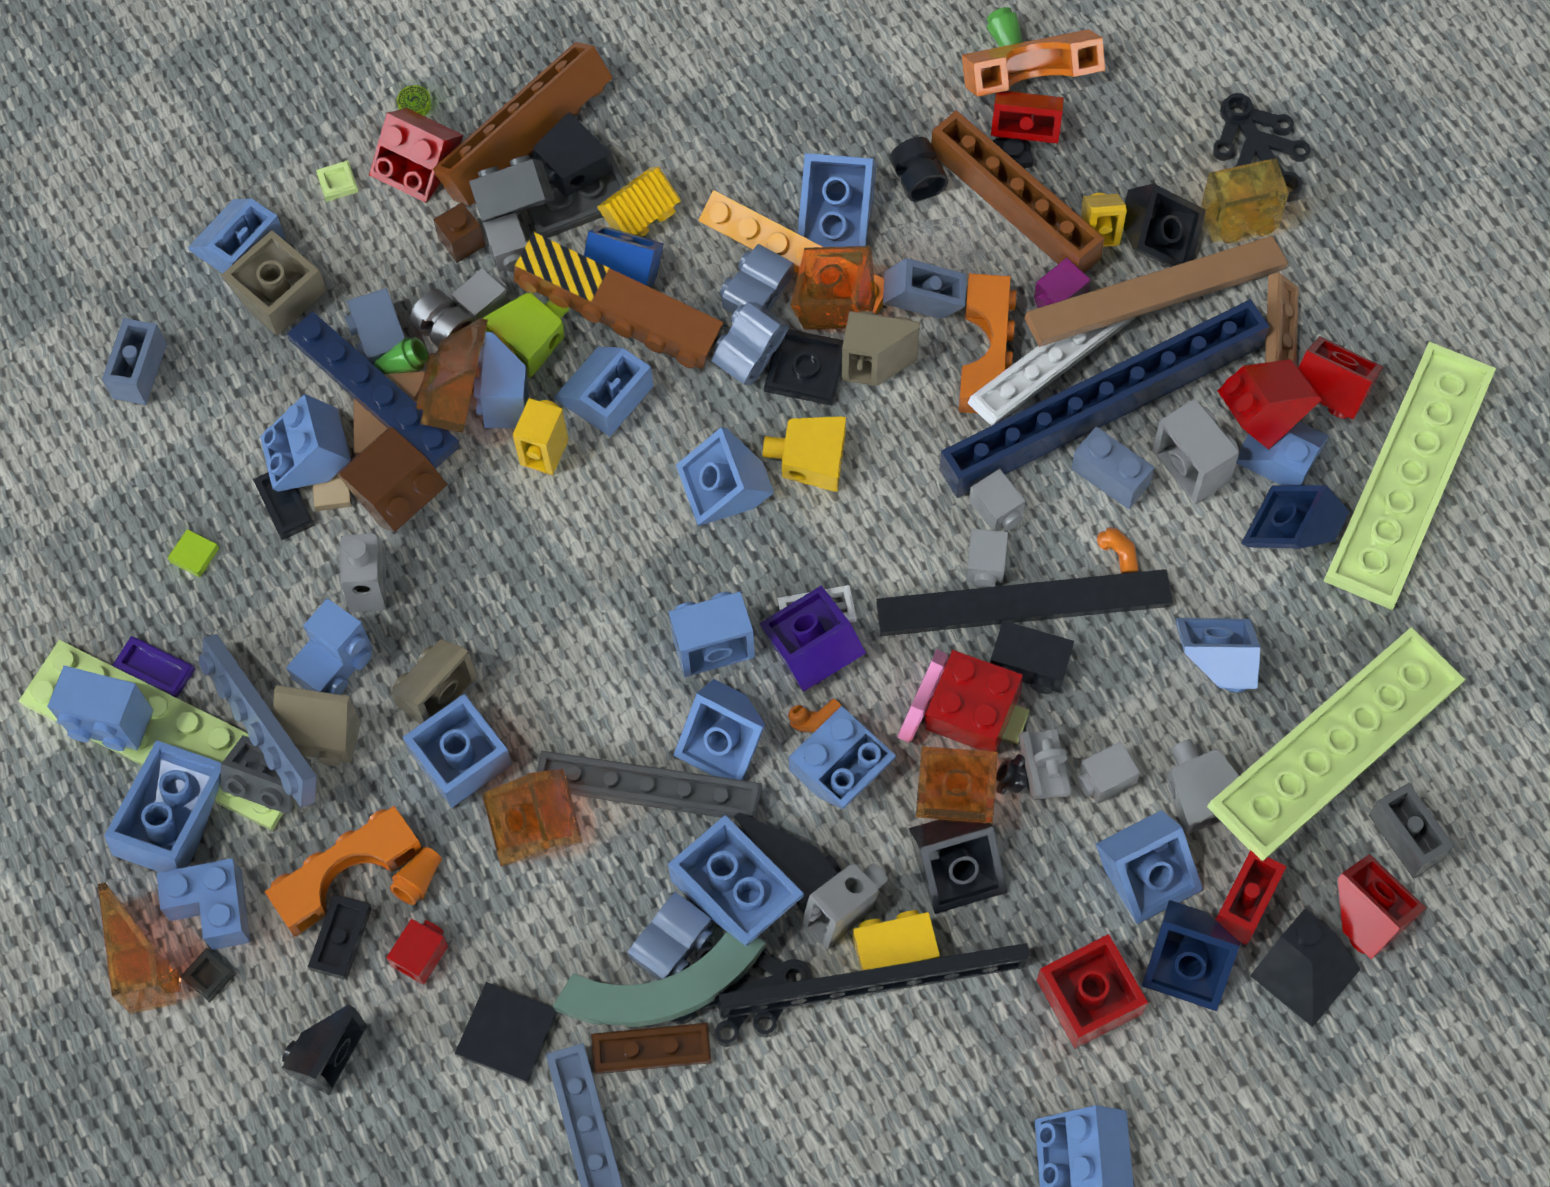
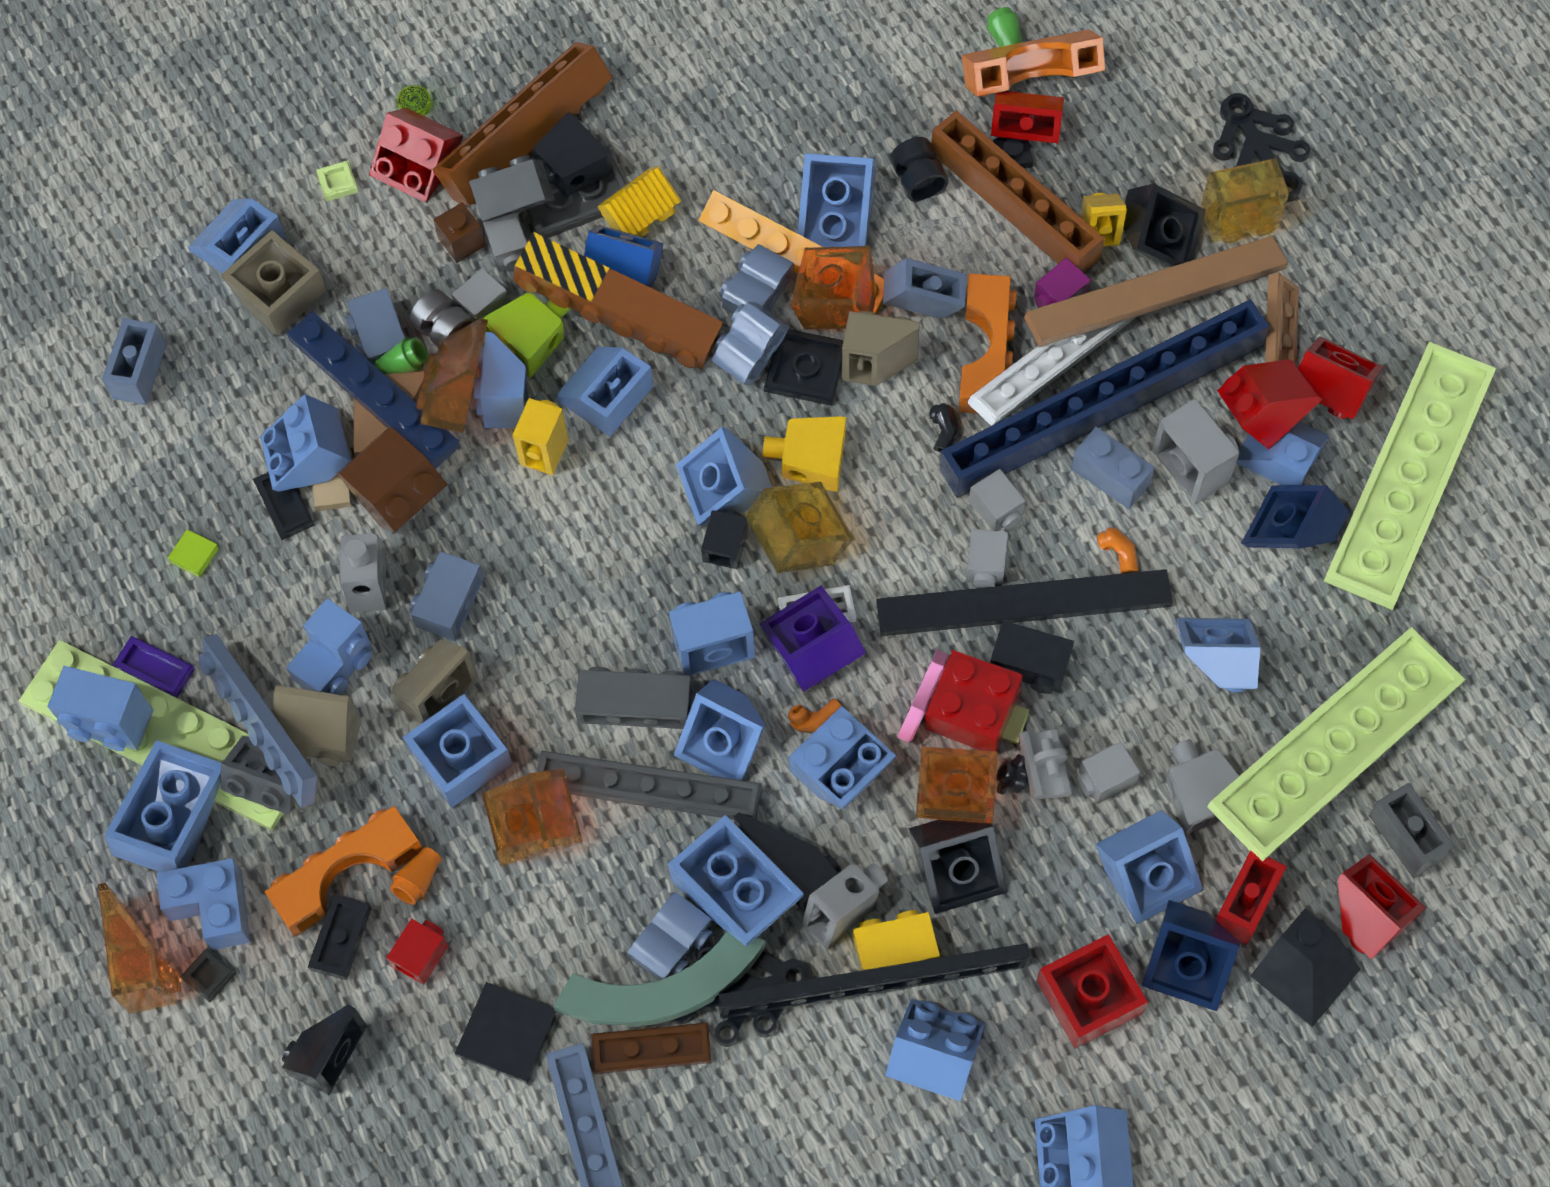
none -> sand blue brick [409,551,484,641]
none -> dark grey brick [575,666,692,729]
none -> black brick [701,510,748,570]
none -> clear yellow brick [745,481,854,574]
none -> medium blue slope [885,998,986,1101]
none -> black arm [929,403,961,453]

